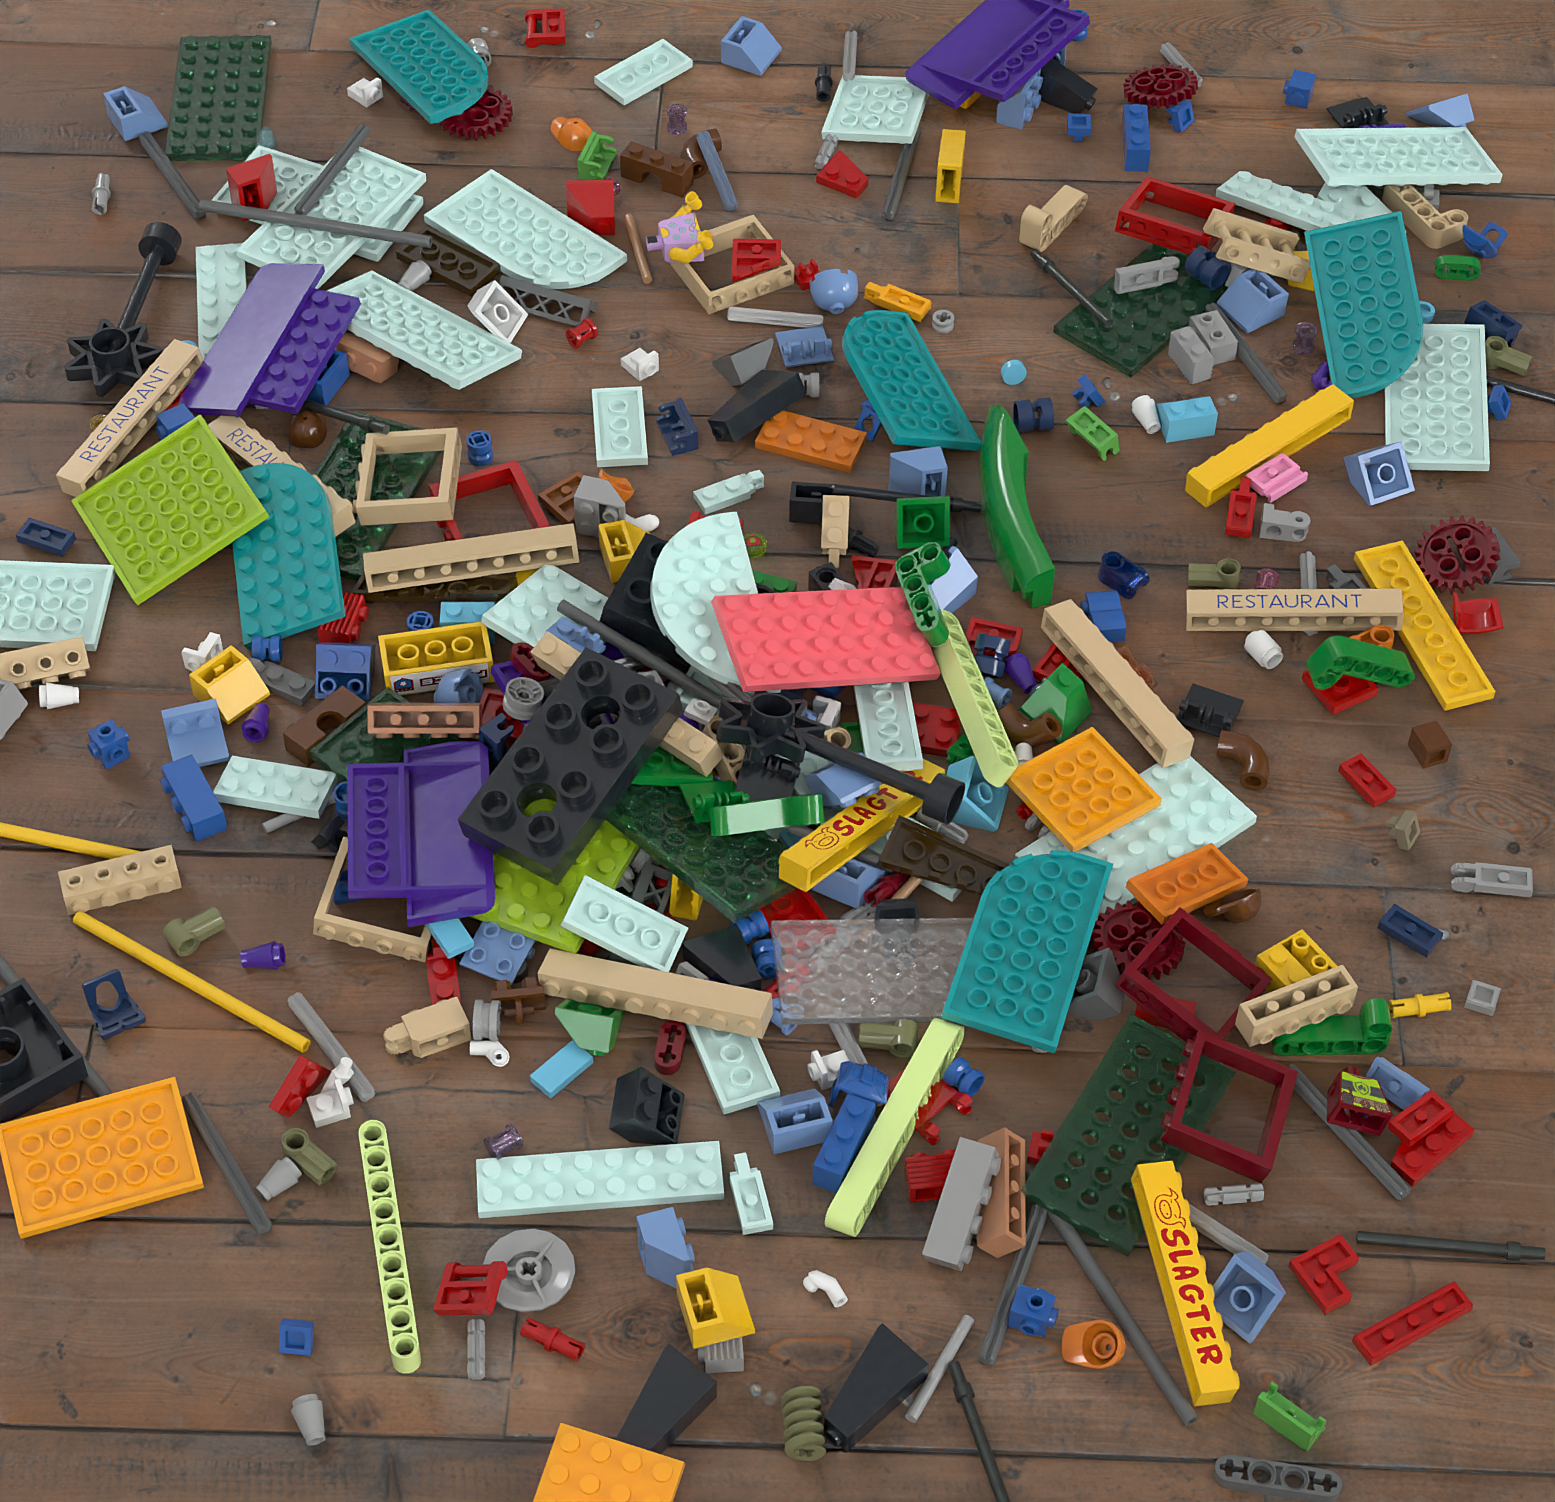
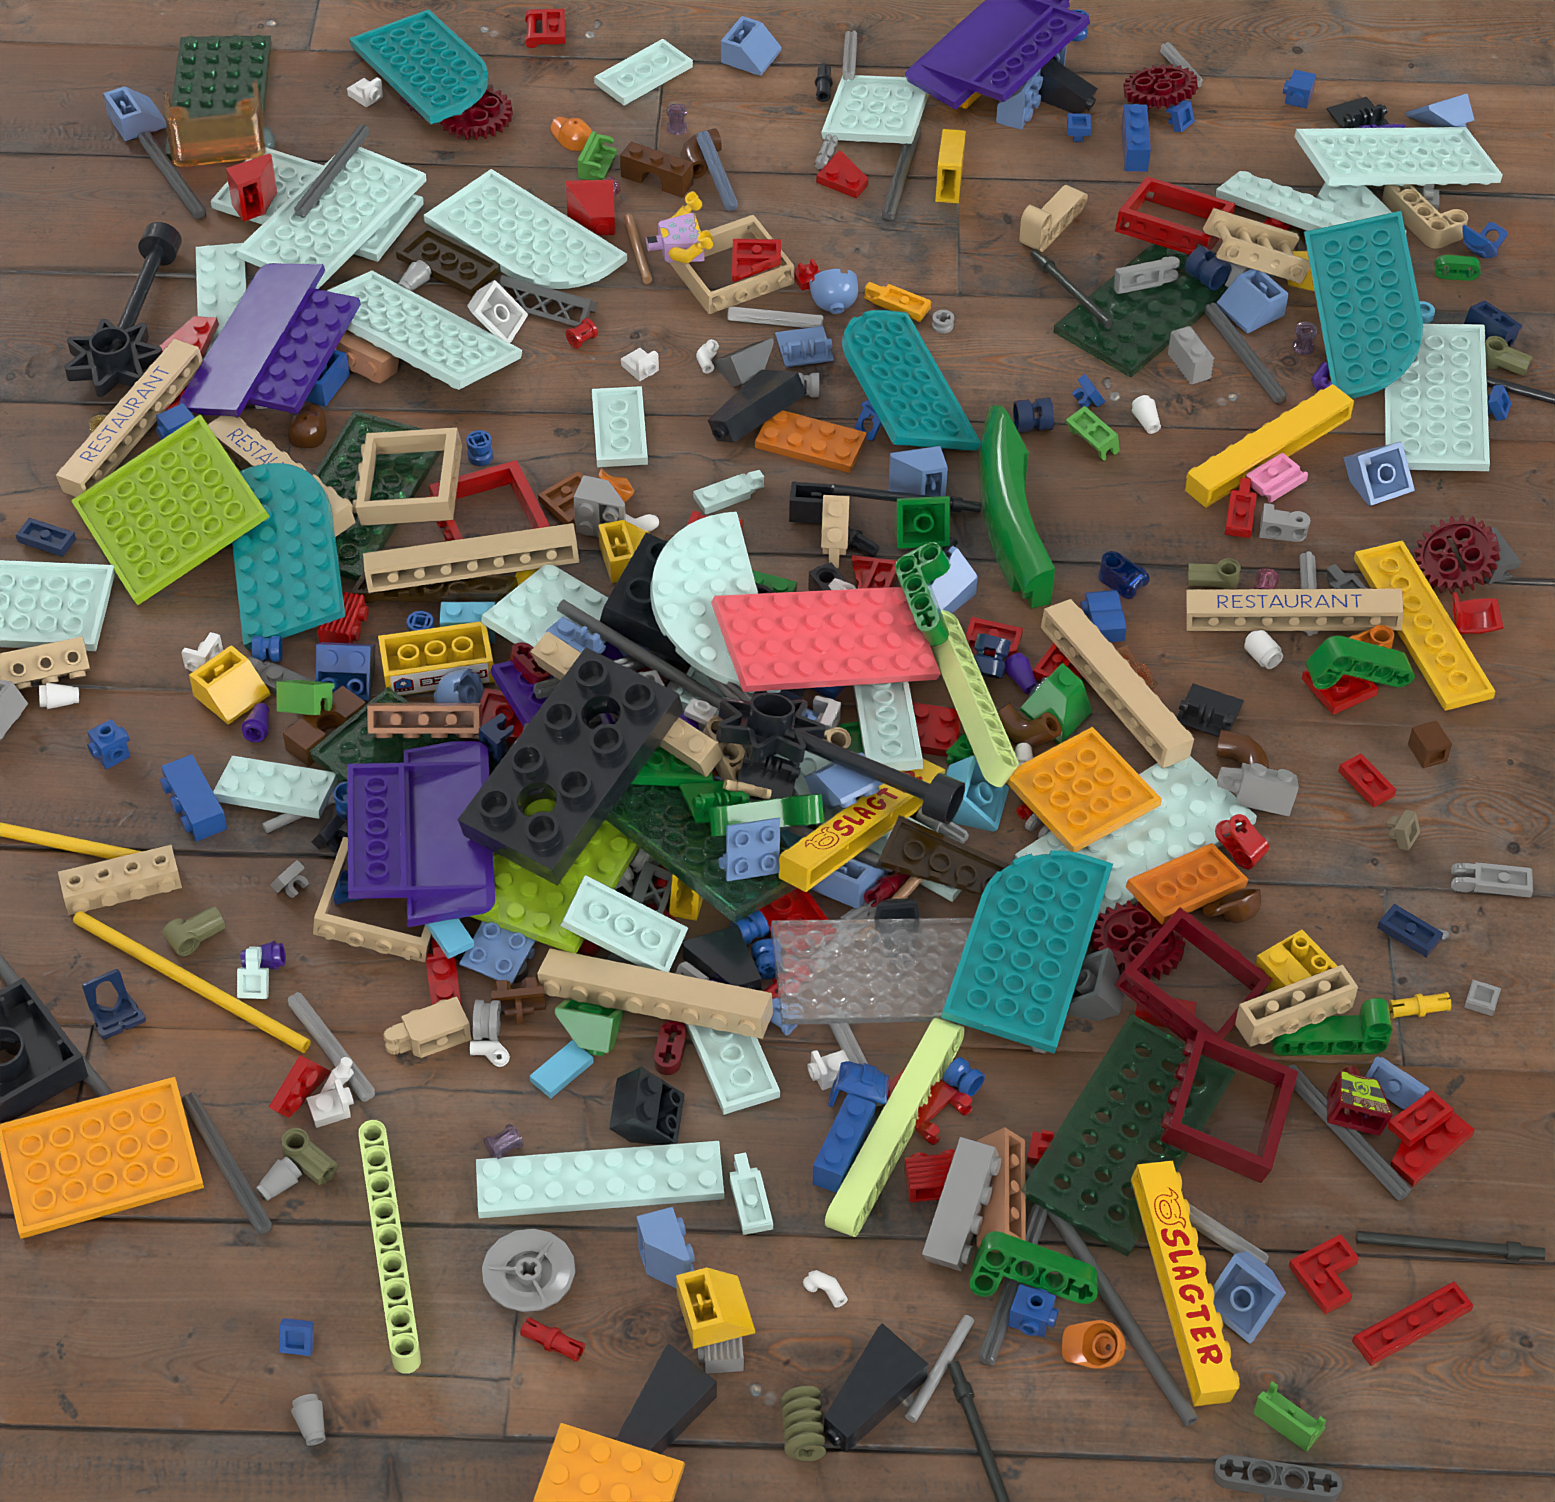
light grey axle [91,173,111,215] -> none
medium blue bracket [161,699,230,767] -> none
dark grey piece [199,199,432,248] -> none
pearl dark grey bar [301,399,390,434] -> none
red plate [433,1261,507,1316] -> none
light grey wheel [467,38,491,67] -> none
light grey axle [467,1319,485,1380] -> none
light grey wheel [502,677,544,720] -> none
dark blue hinge [656,398,698,456] -> none
clear neon green tile [743,532,766,558] -> none
medium blue slope [757,1088,833,1154] -> none
olive piece [859,1019,919,1058] -> none
medium blue bush [984,677,1013,710] -> none
medium azure tile [1000,360,1027,385] -> none
medium azure slope [1155,396,1218,443] -> none
light grey brick [1189,310,1238,365] -> none
light grey axle [1203,1183,1264,1206] -> none
none -> wing [160,316,219,359]
none -> clear orange windscreen [164,81,266,167]
none -> light aqua plate [237,946,269,999]
none -> light grey tile [270,860,309,898]
none -> bright green hinge [276,680,334,715]
none -> white arm [696,339,719,374]
none -> medium blue hinge [719,817,780,881]
none -> tan piece [723,779,772,800]
none -> green beam [970,1231,1098,1304]
none -> red piece [1215,814,1269,870]
none -> light grey hinge [1217,763,1299,816]

